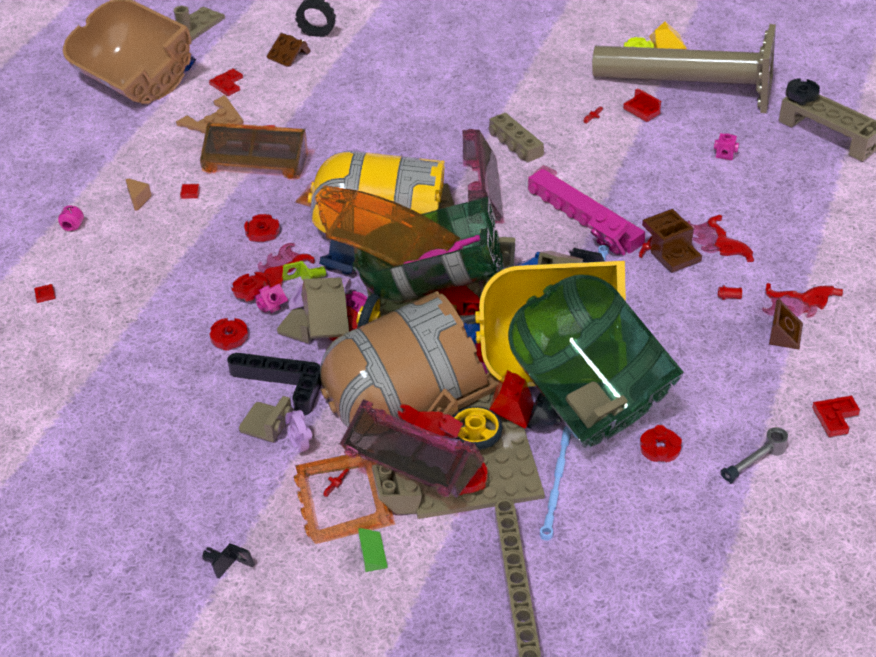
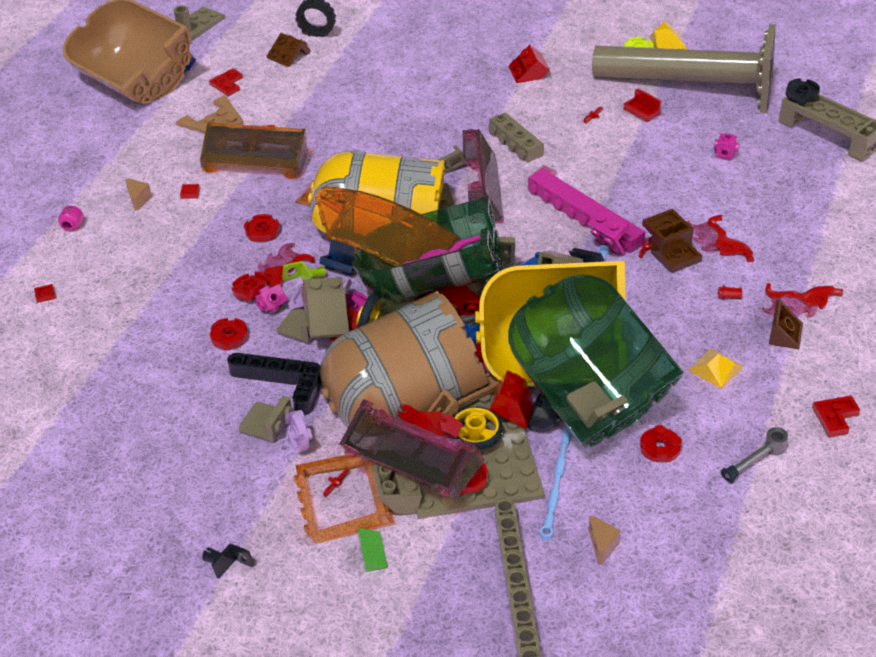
none -> dark tan hinge [428,145,465,174]
none -> red slope [508,44,550,83]
none -> medium nougat slope [588,516,620,564]
none -> yellow slope [688,348,744,389]

